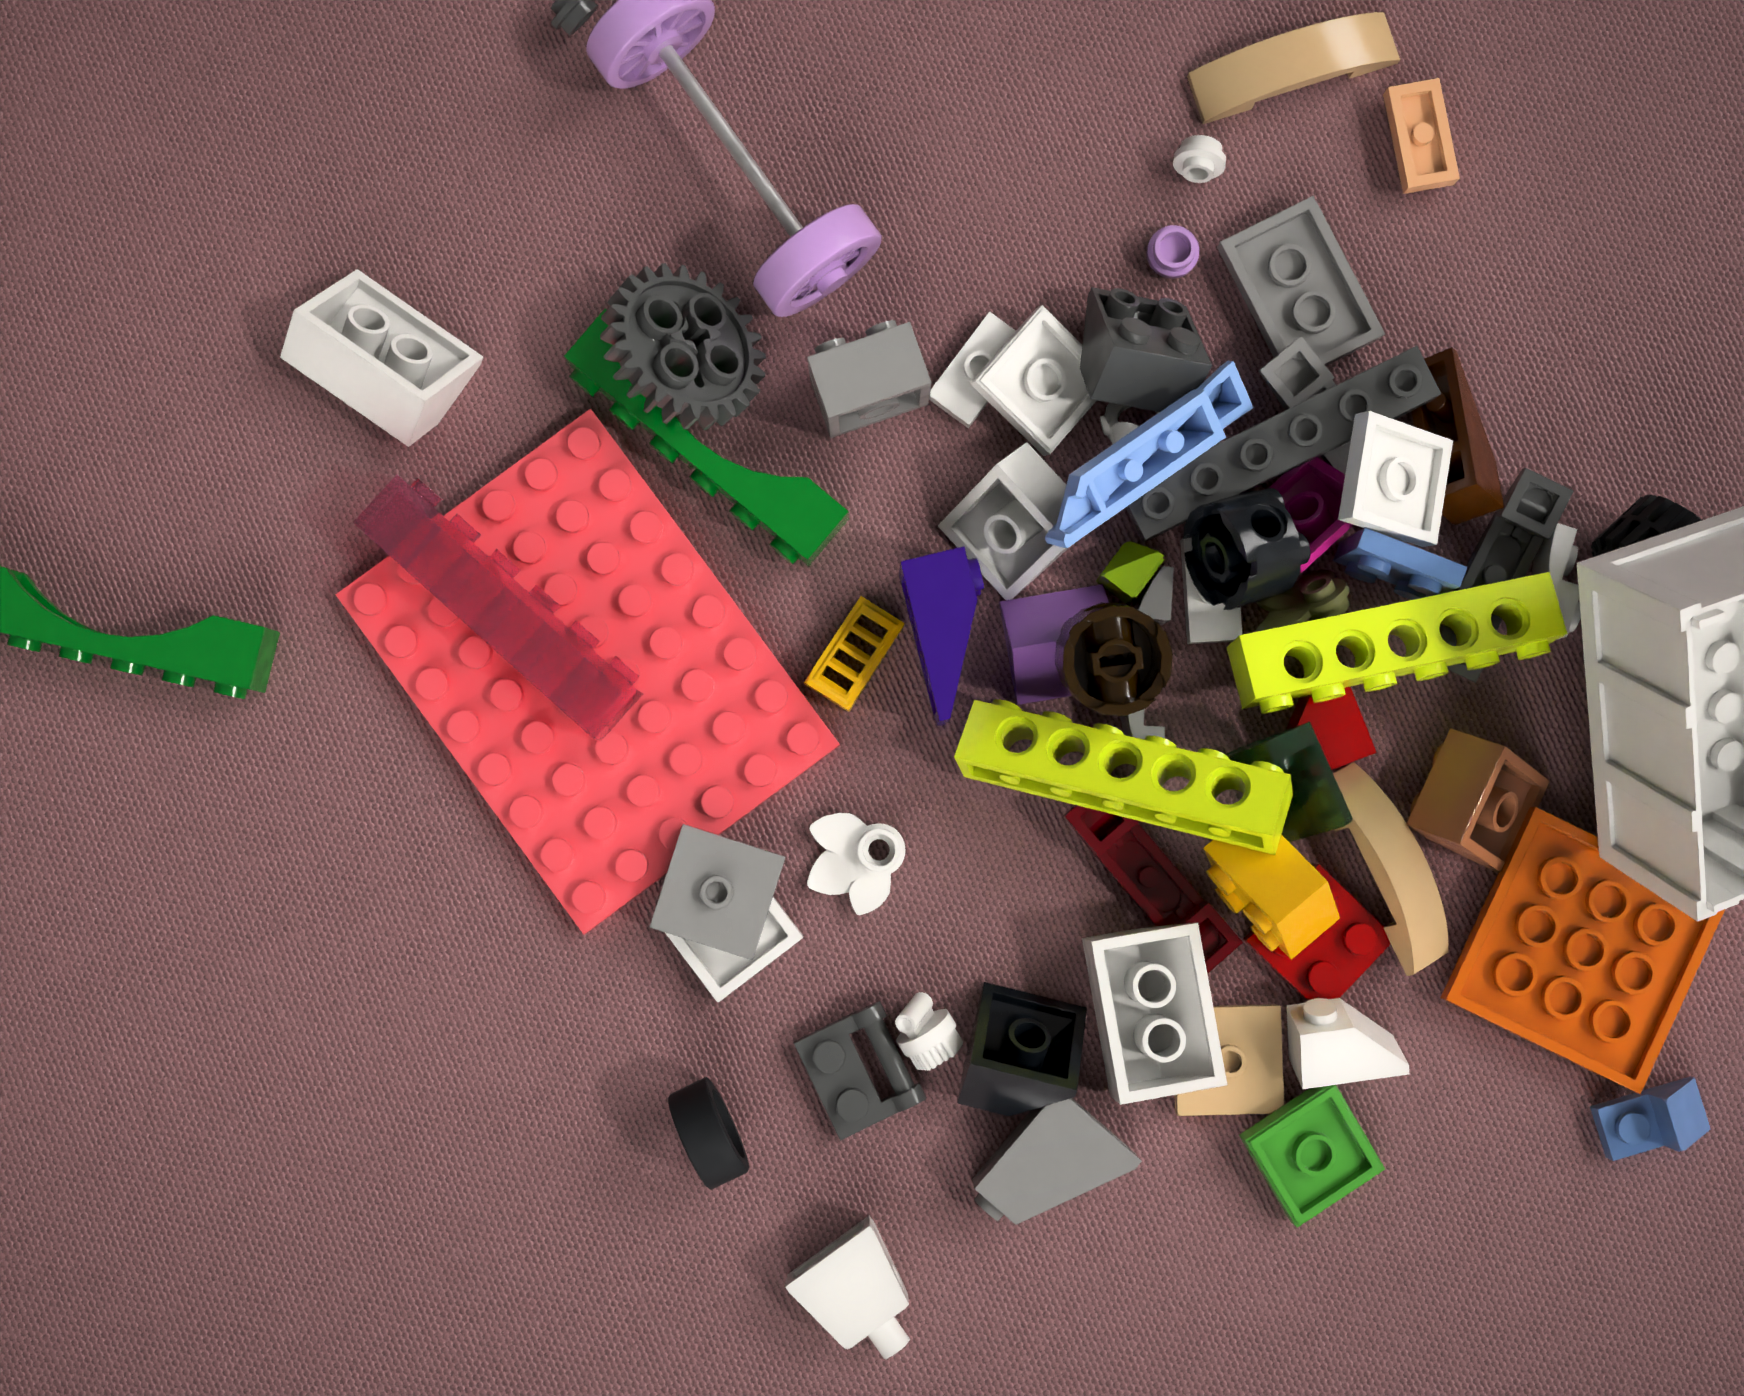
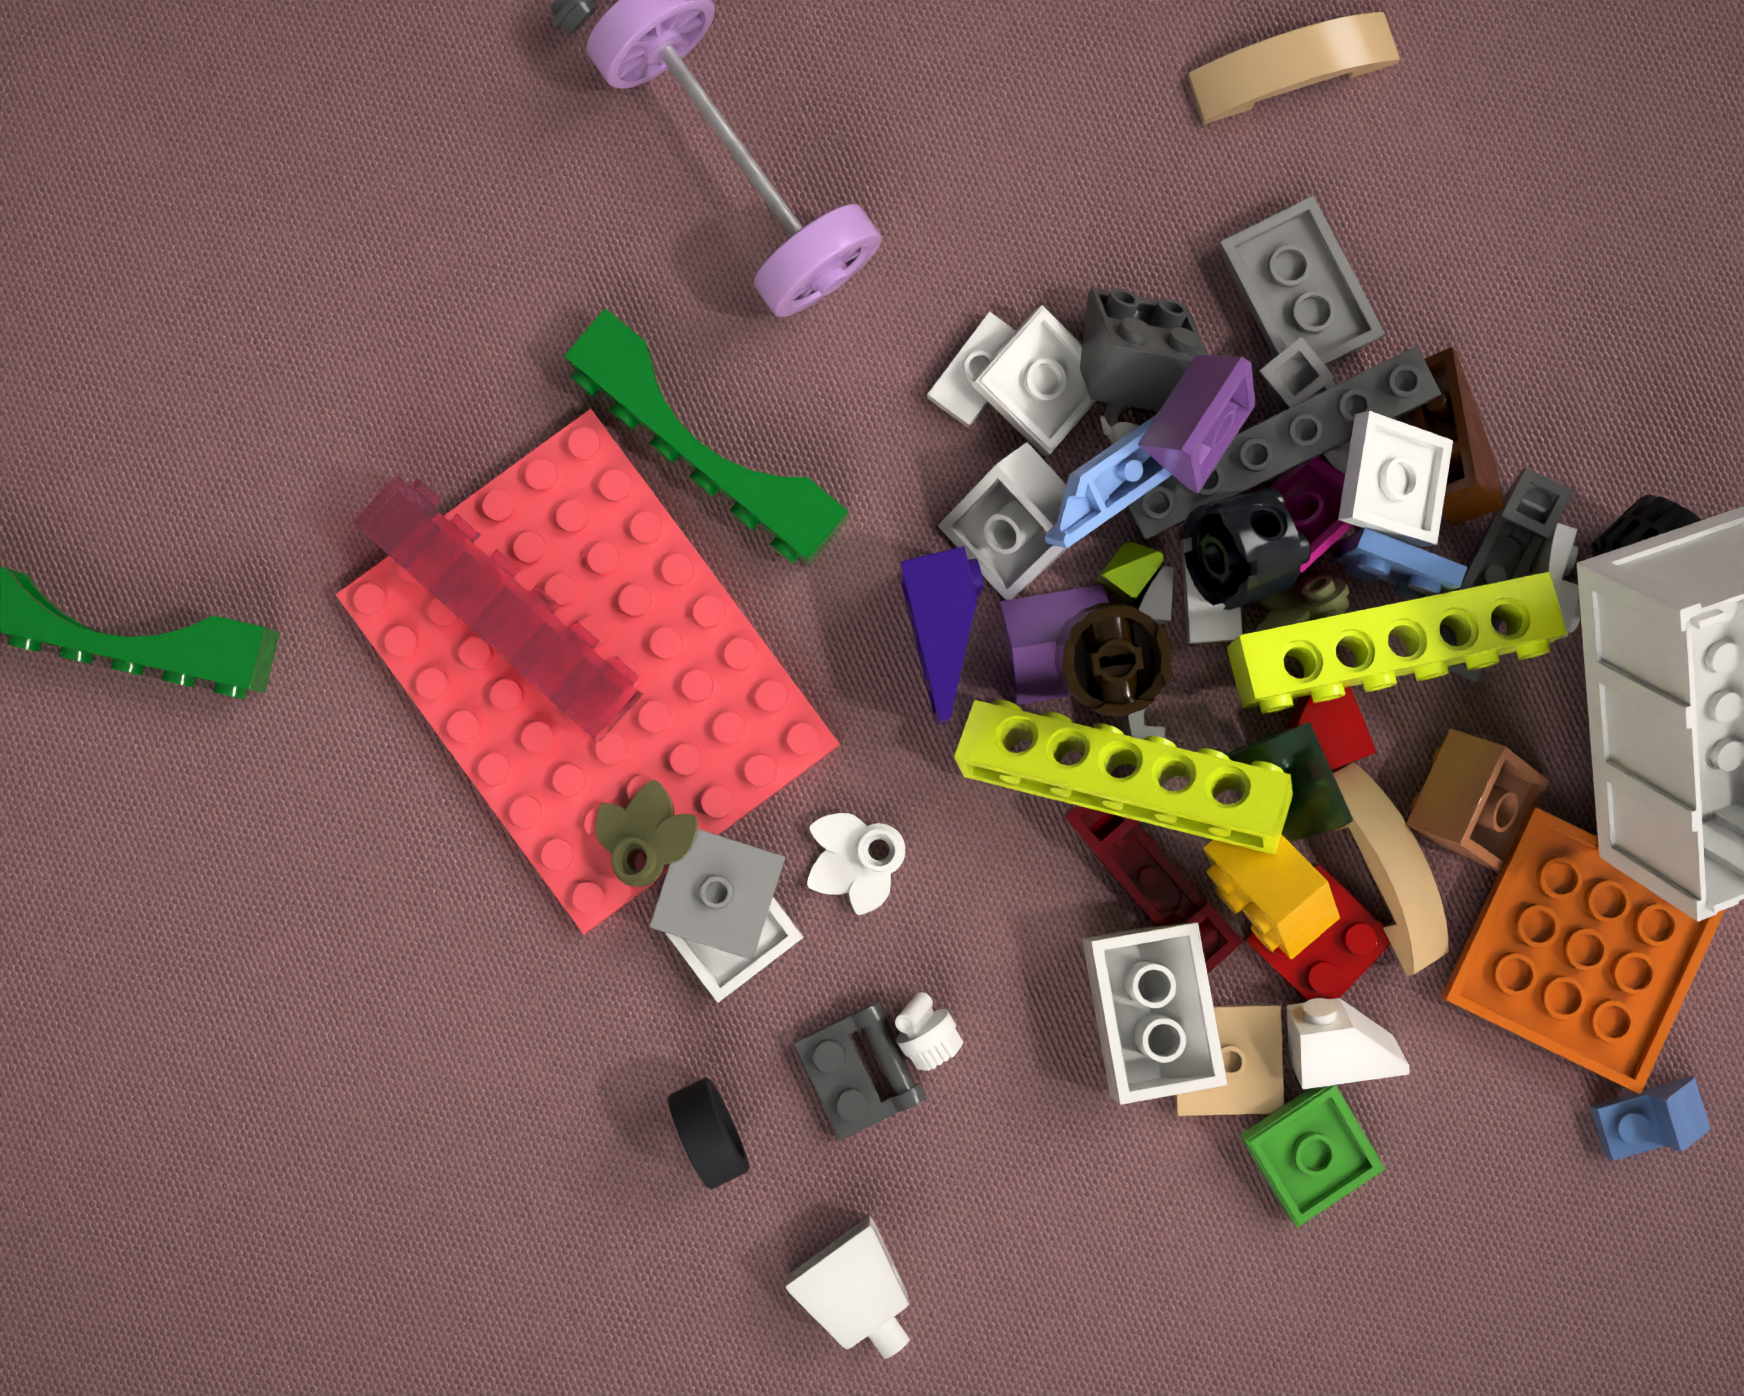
white slope [280,269,484,447] -> none
dark grey gear [600,263,766,430] -> none
yellow slope [804,596,905,712] -> none
light grey brick [807,320,932,439] -> none
black slope [957,982,1087,1116] -> none
light grey slope [972,1098,1142,1225] -> none
lavender plate [1146,225,1199,279] -> none
white plate [1173,135,1226,183] -> none
light nougat plate [1383,78,1460,194] -> none
none -> olive plate [596,780,698,887]
none -> medium lavender slope [1138,354,1256,494]

